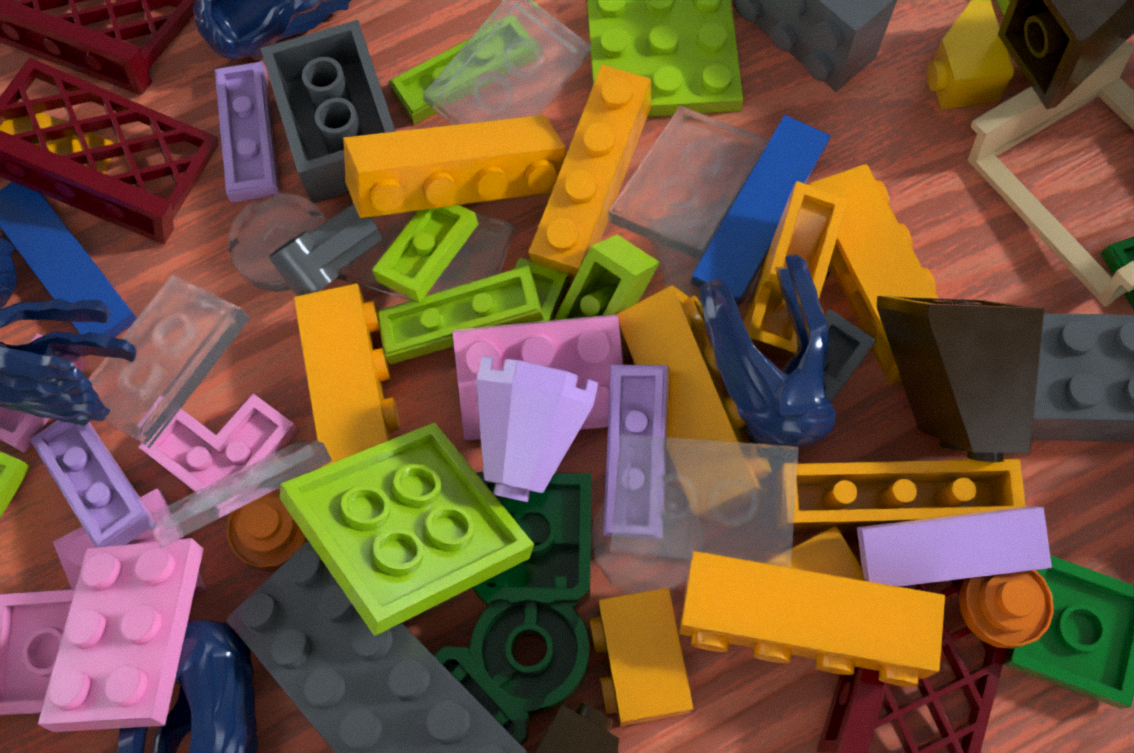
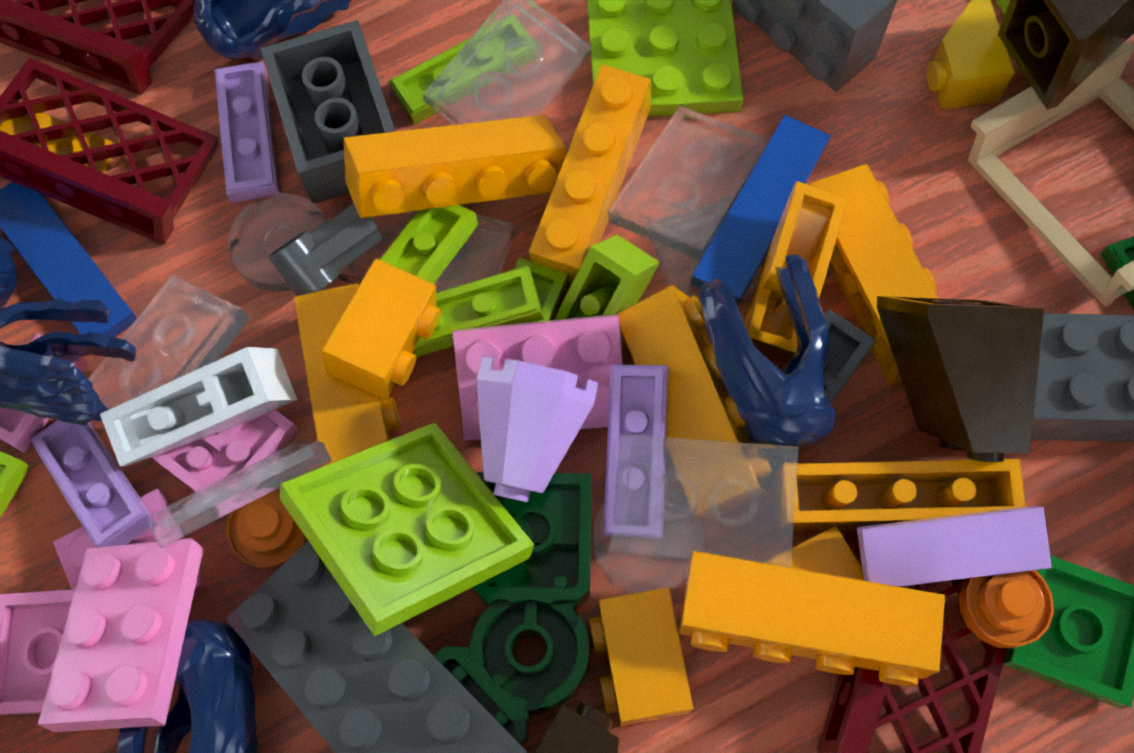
none -> white slope [100,347,297,467]
none -> light orange brick [322,258,441,400]

